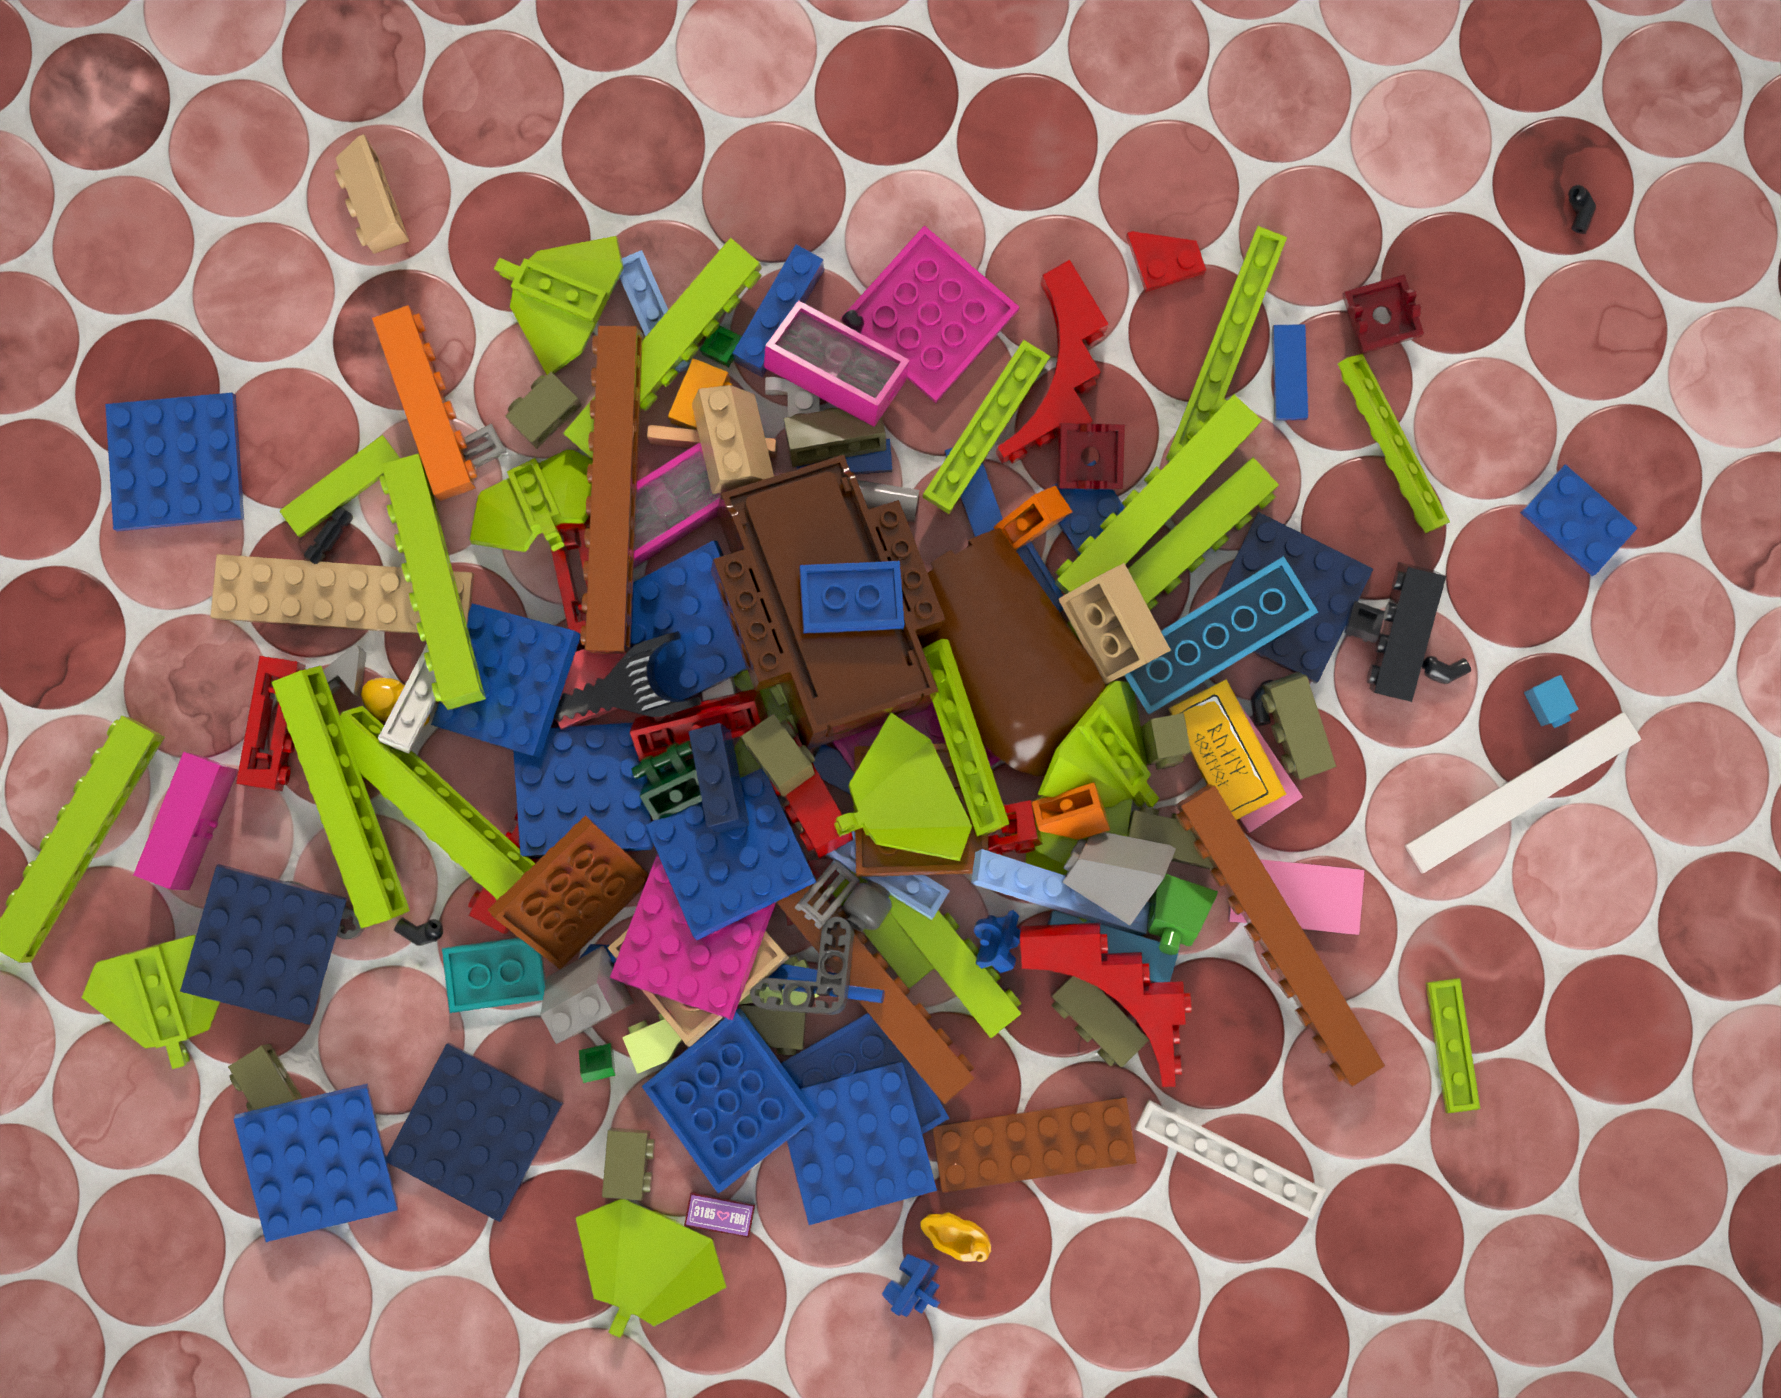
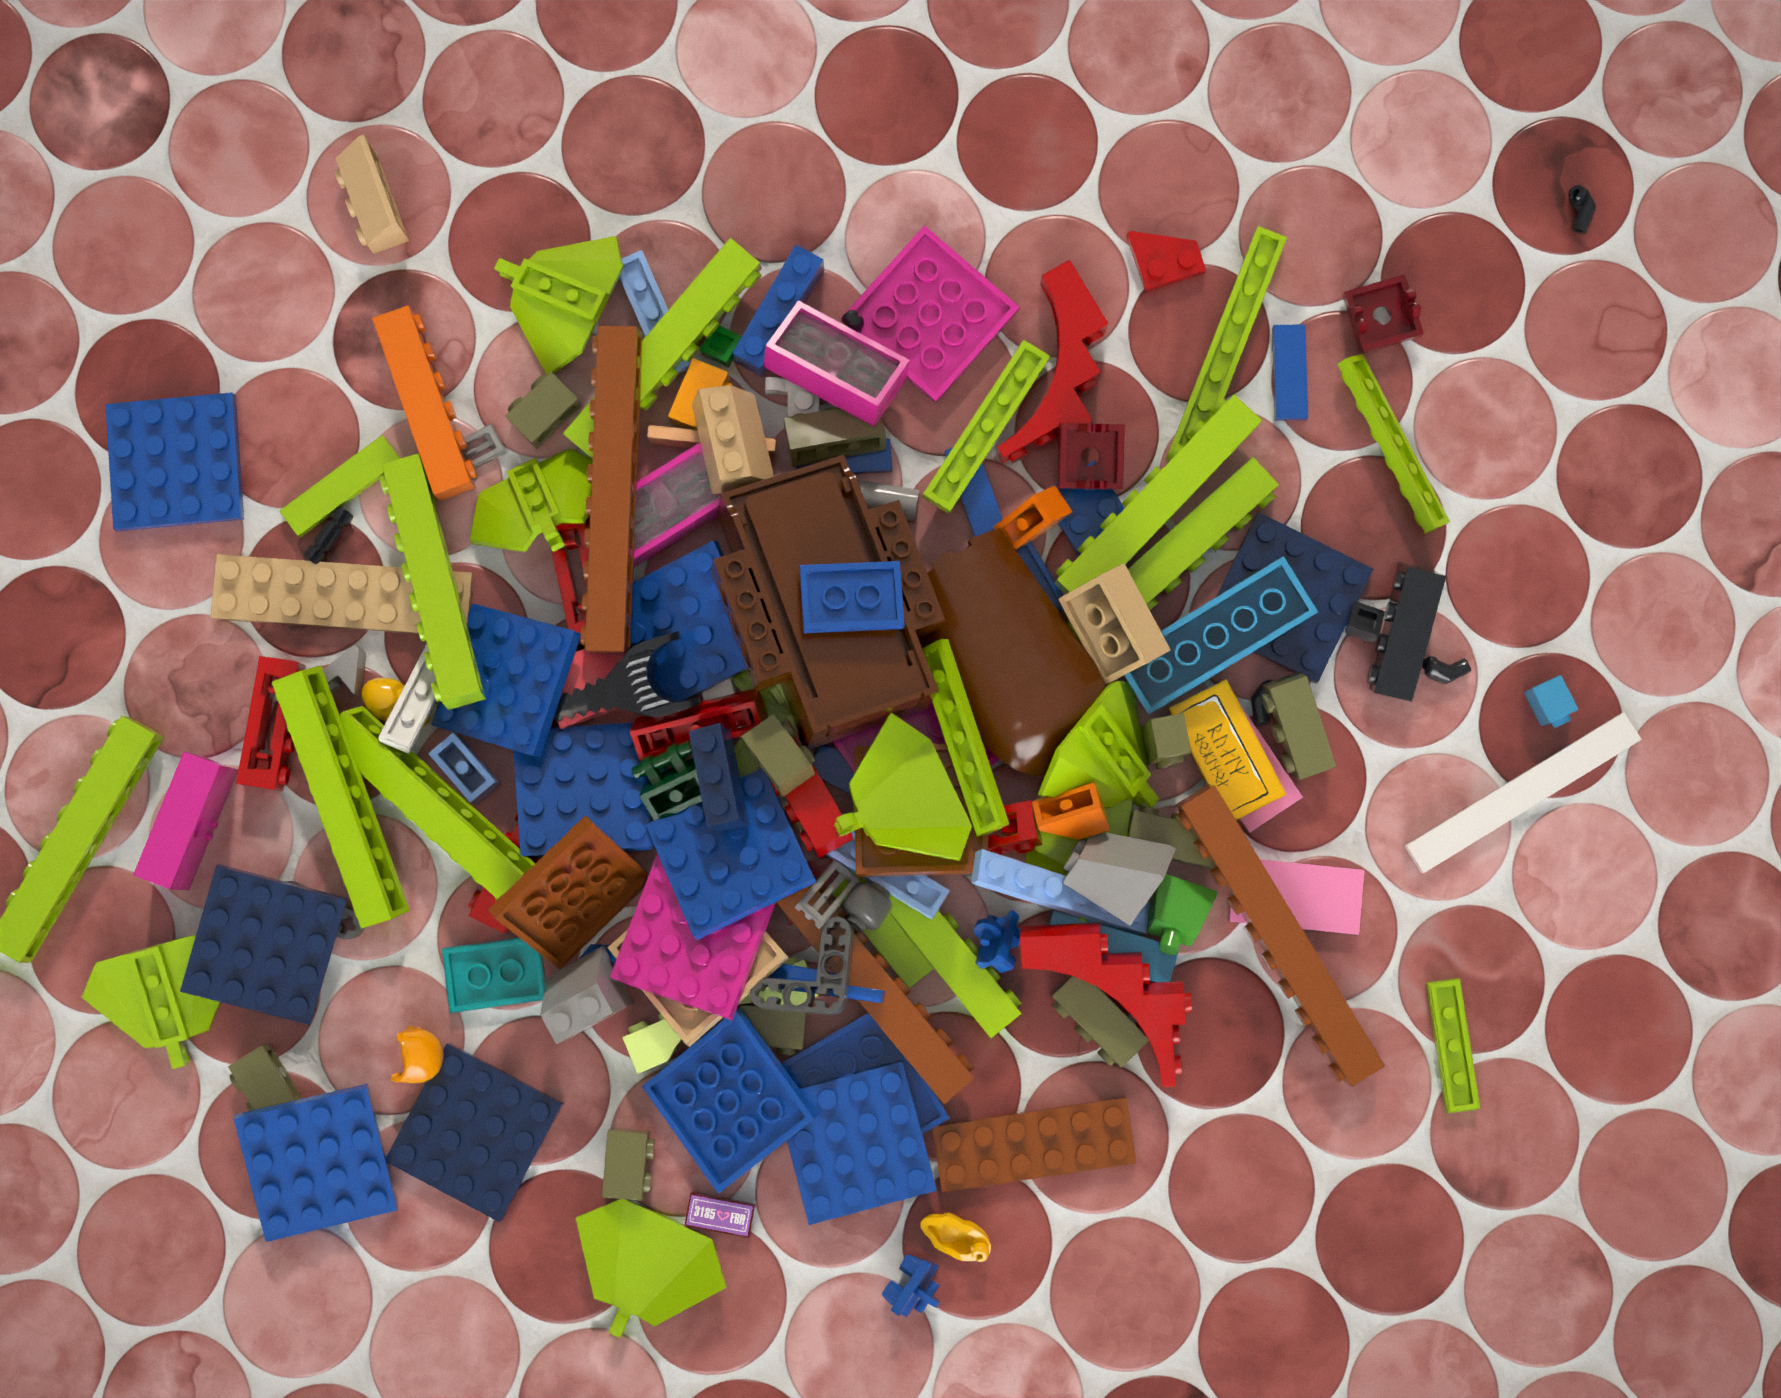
black arm [394,917,443,946] -> none
green plate [579,1043,616,1083] -> none
white tile [1134,1099,1326,1220] -> none
blue plate [1520,464,1637,576] -> none
none -> light orange helmet [391,1025,444,1083]
none -> medium blue brick [428,732,502,805]

